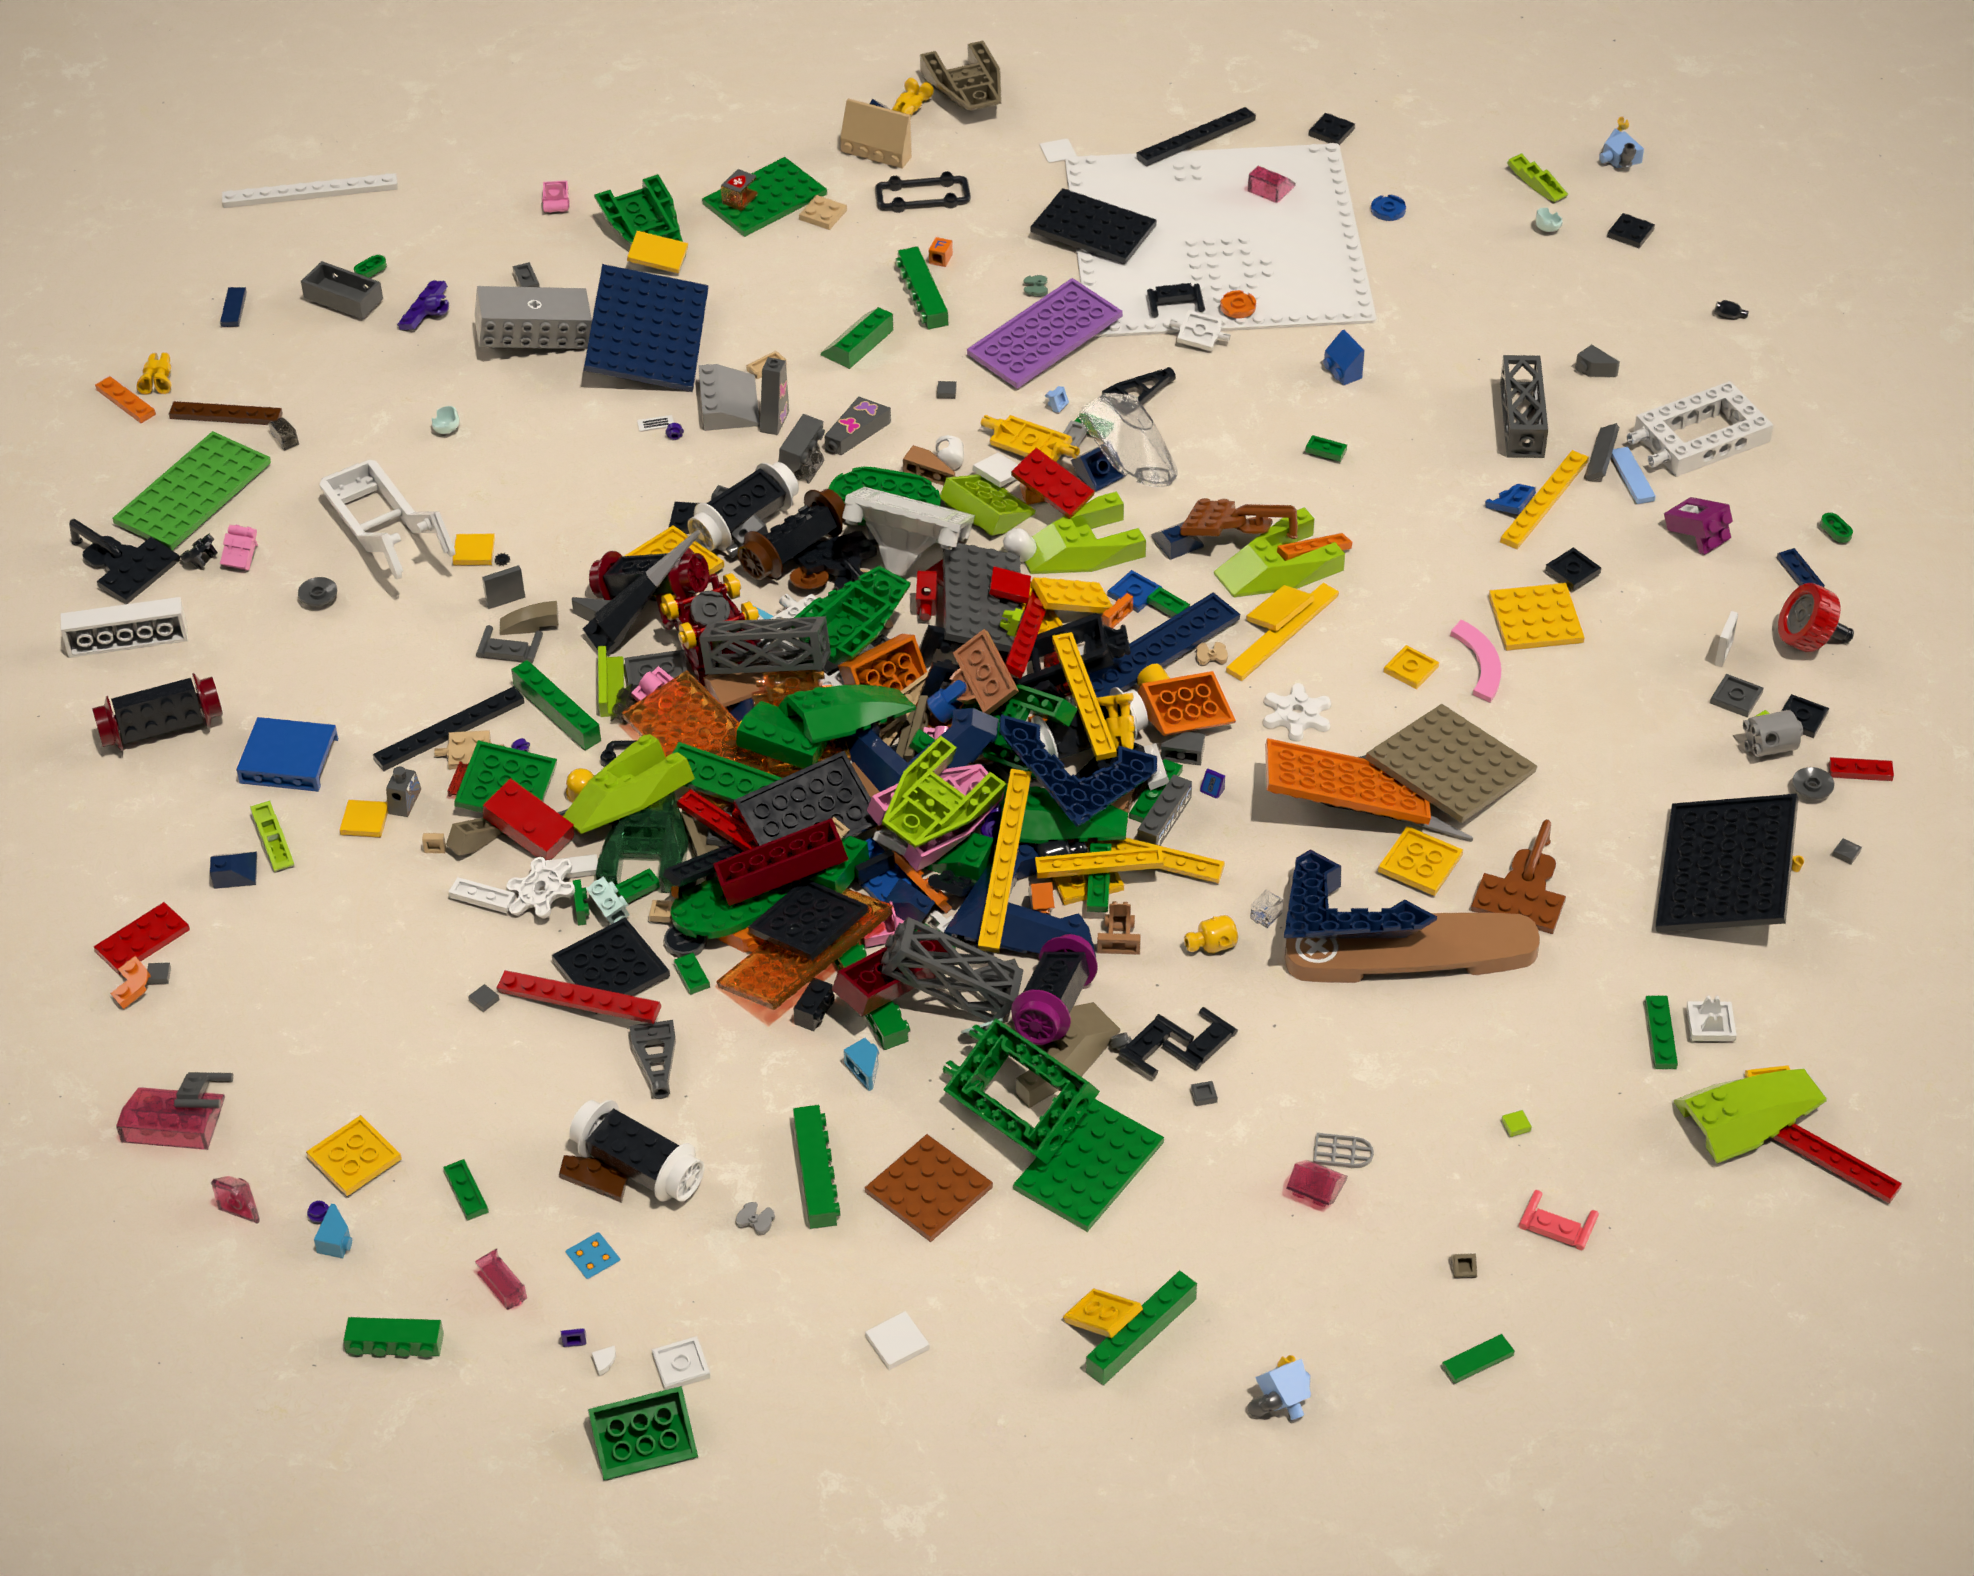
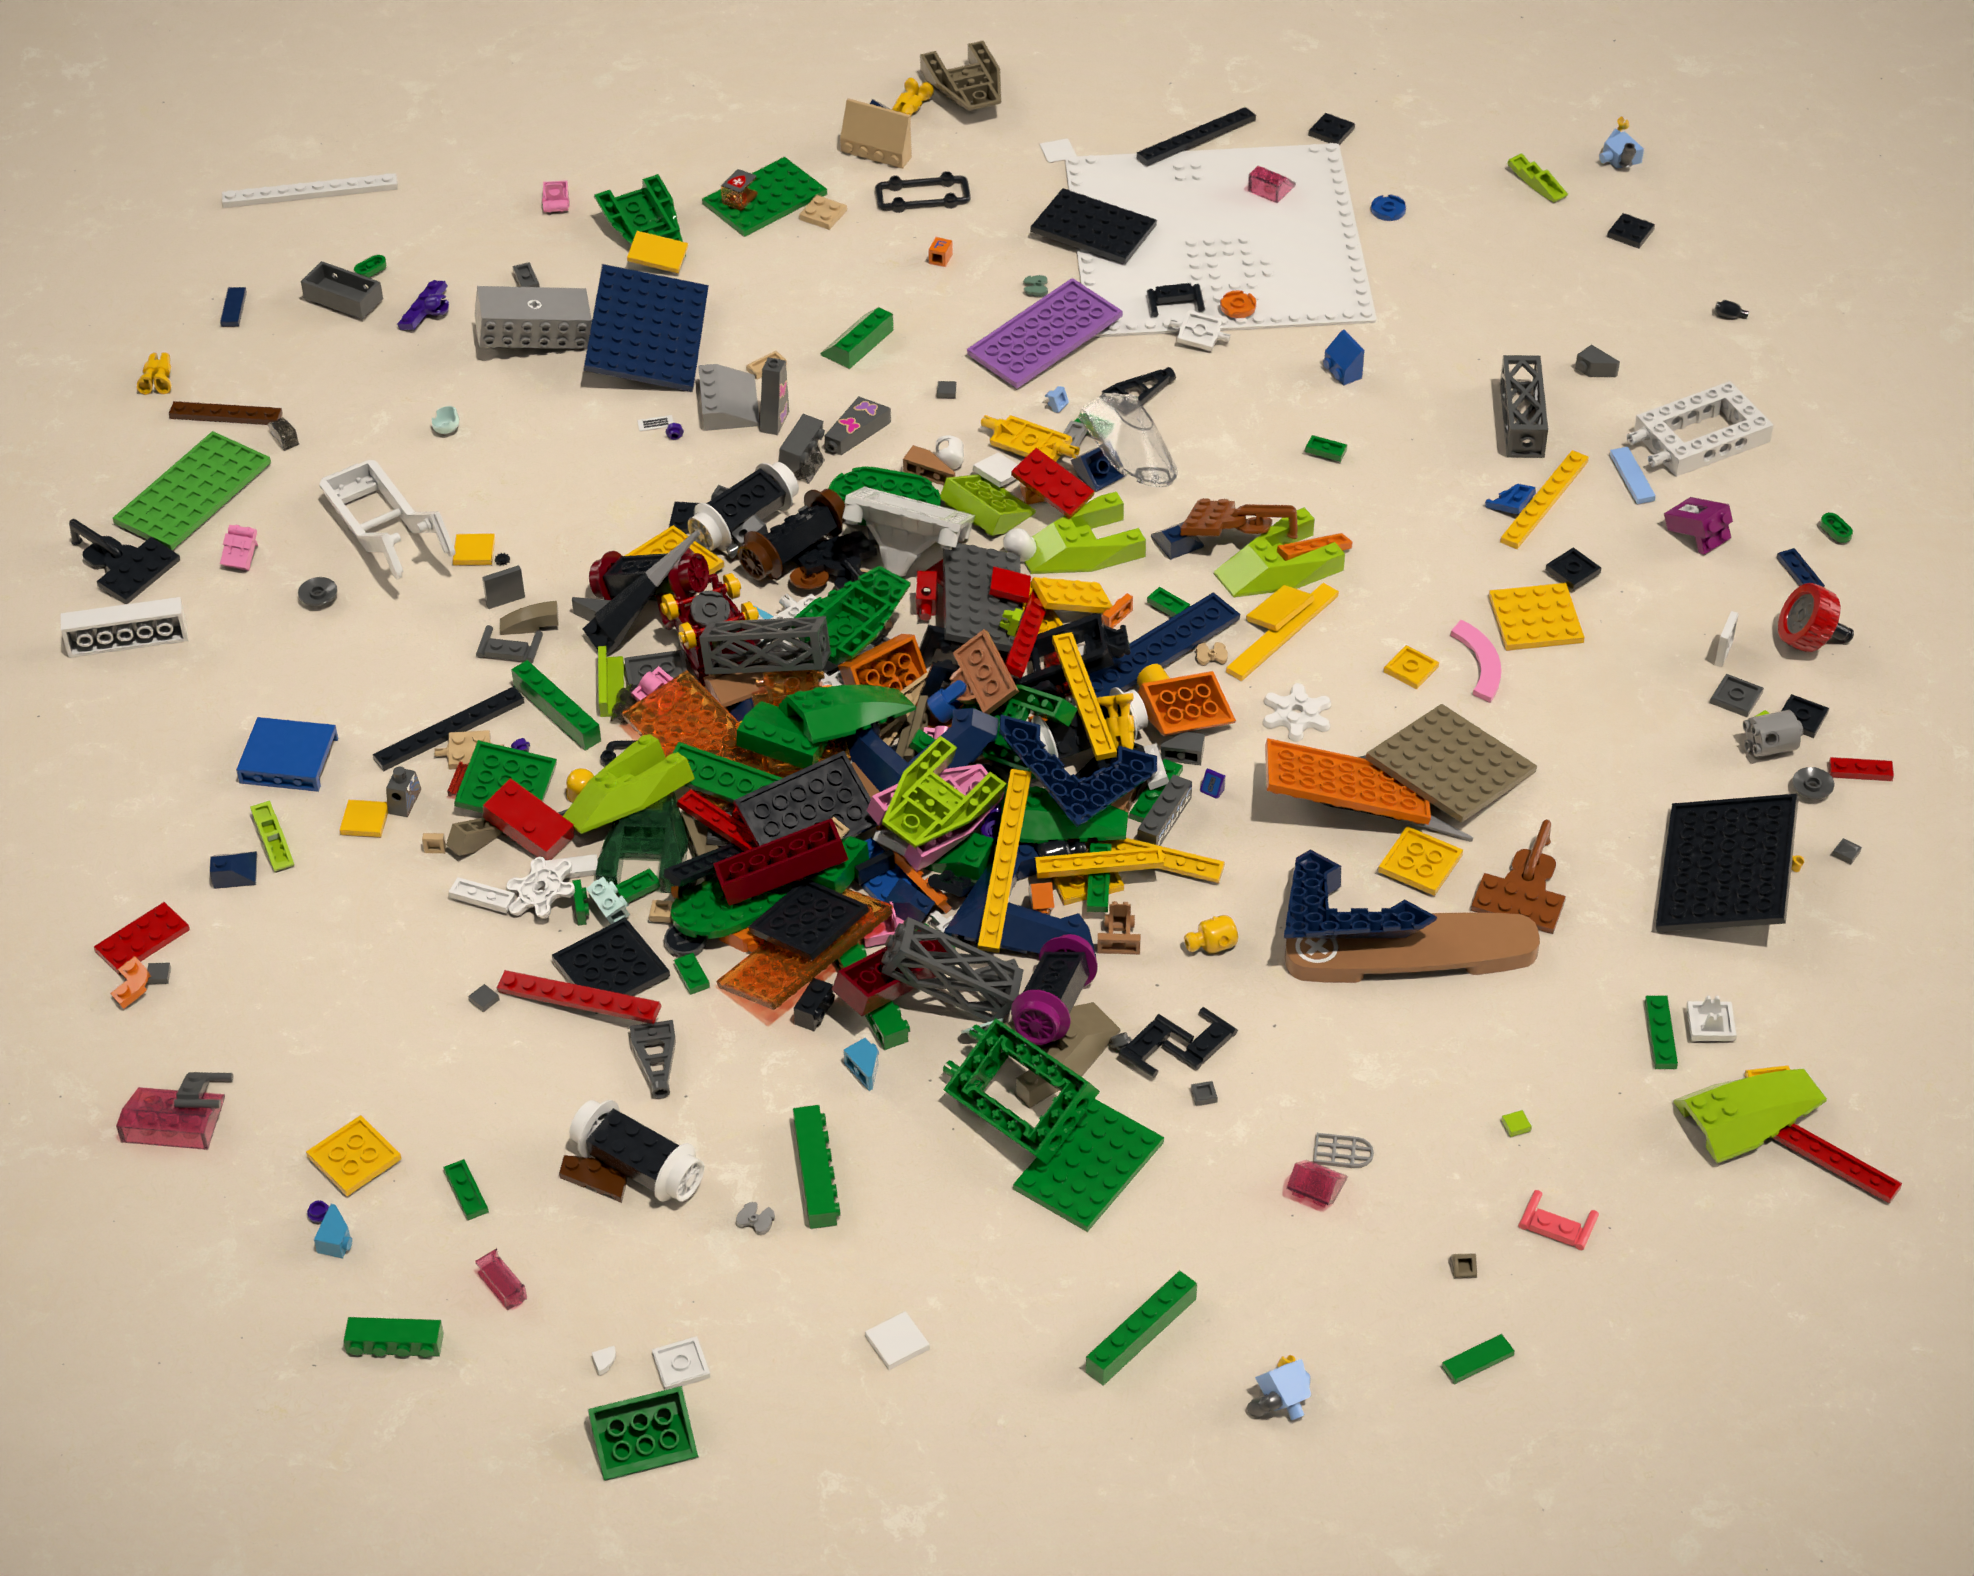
black brick [92,673,223,751] -> none
orange plate [95,376,156,423] -> none
black plate [180,533,218,569] -> none
clear pink slope [211,1176,260,1224] -> none
dark purple slope [561,1328,587,1347] -> none
dark azure sticker [565,1232,621,1279] -> none
dark orange plate [865,1134,993,1242] -> none
green brick [895,246,949,330] -> none
yellow tile [1063,1288,1143,1338] -> none
blue tile [1107,570,1162,613] -> none
clear brick [1250,890,1283,928] -> none
light aqua hair [1536,207,1563,232] -> none
dark grey tile [1586,423,1620,481] -> none

